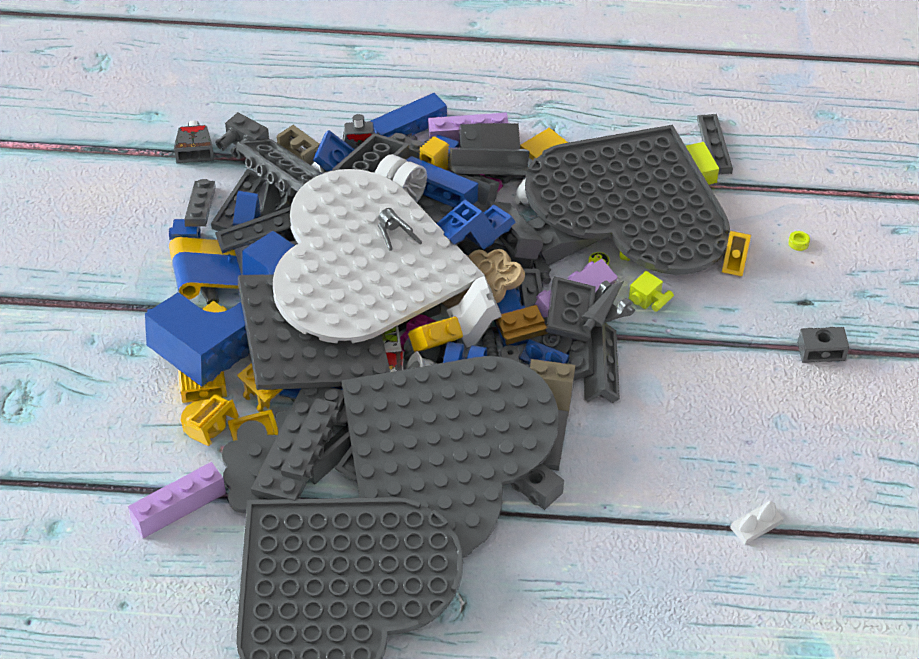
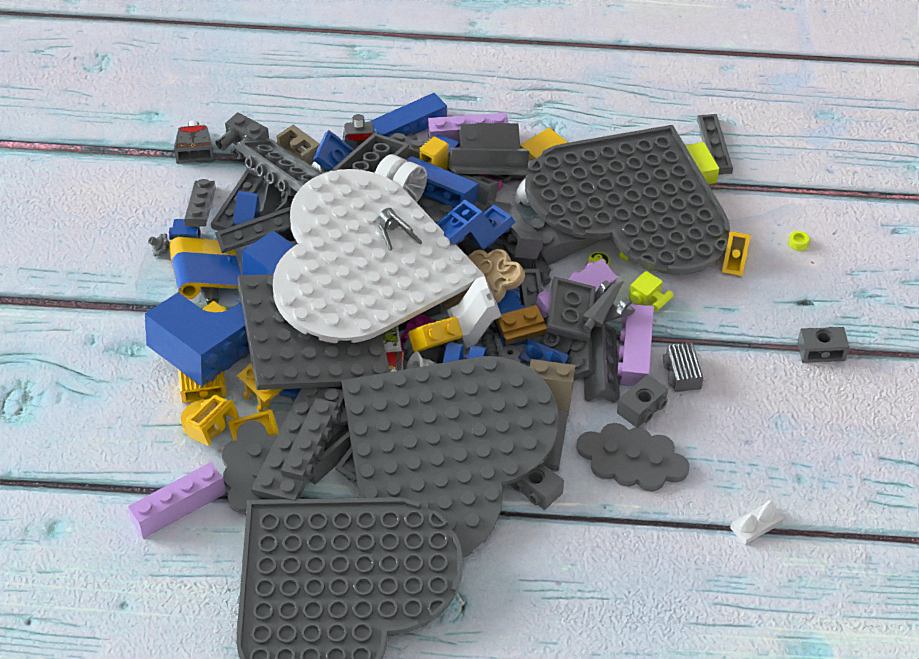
none -> dark grey plant [148,233,170,257]
none -> dark grey plate [577,423,690,491]
none -> lavender brick [617,304,654,386]
none -> dark grey brick [617,374,668,427]
none -> dark grey brick [663,342,703,392]

